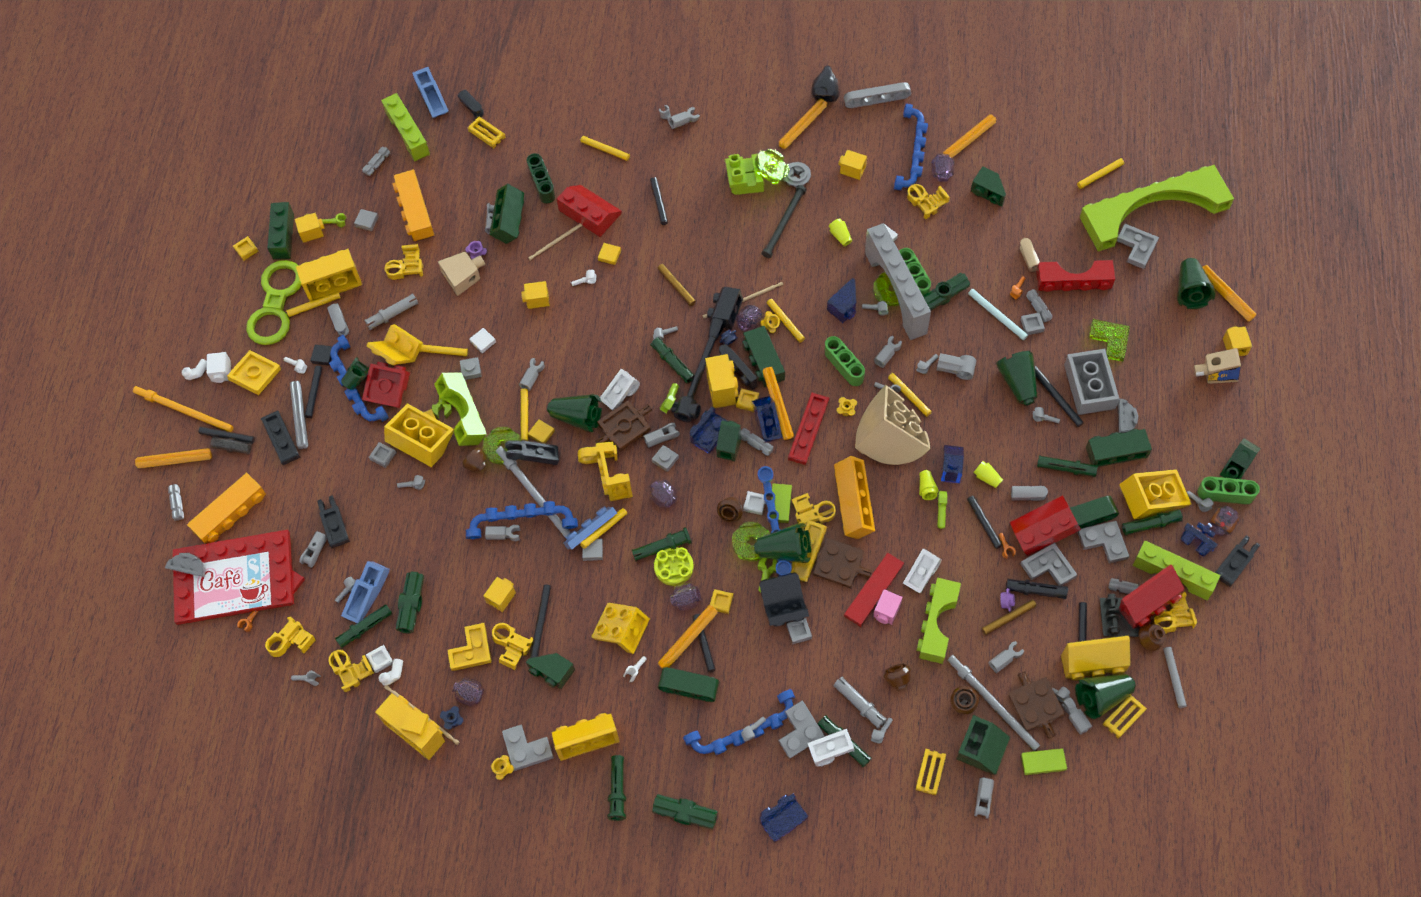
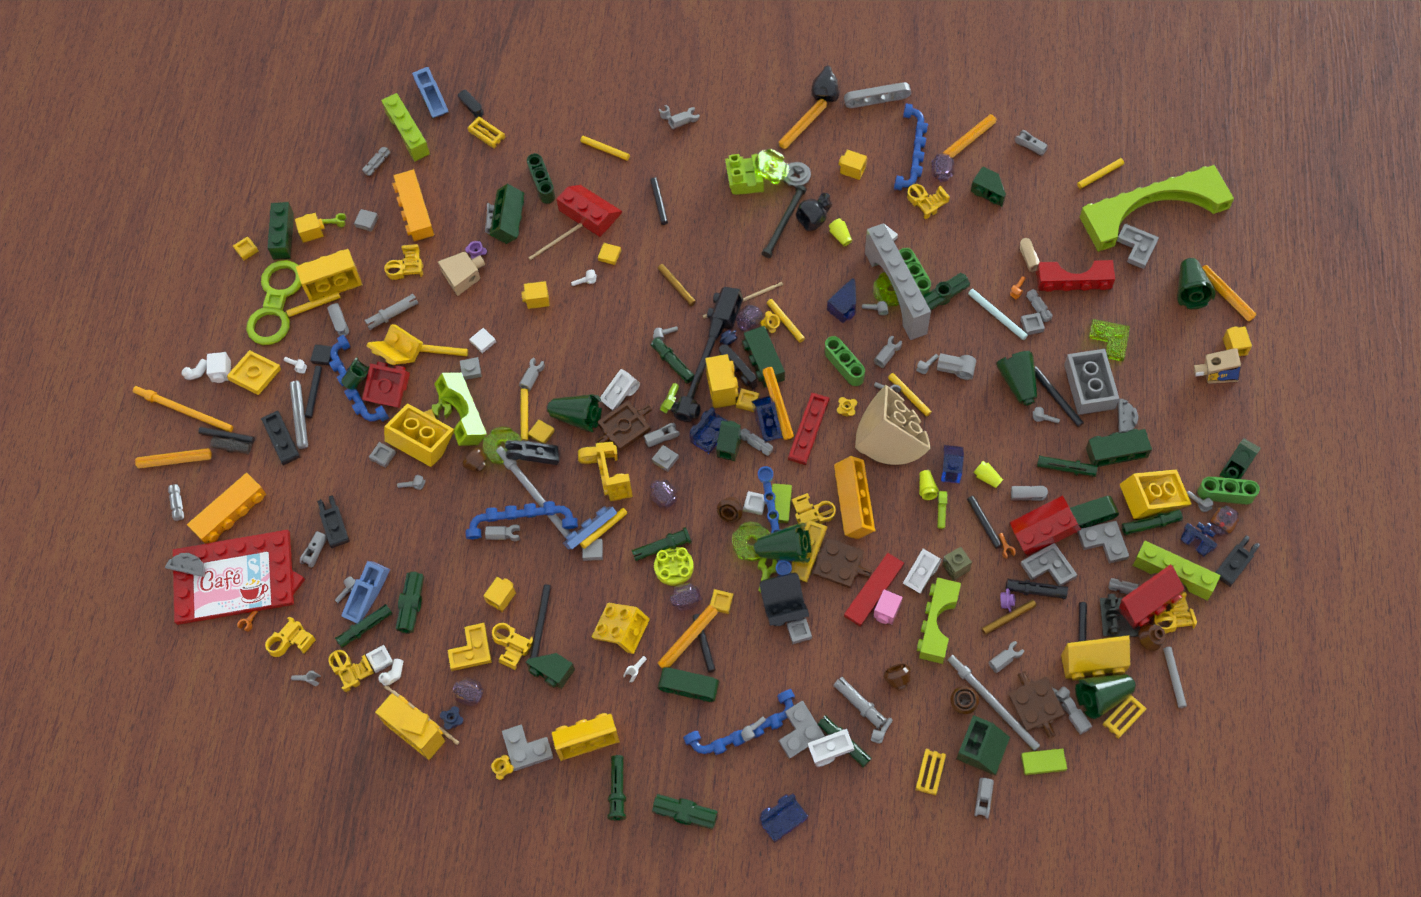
none -> black piece [796,192,832,231]
none -> olive brick [942,547,972,581]
none -> light grey bar [1015,130,1048,156]

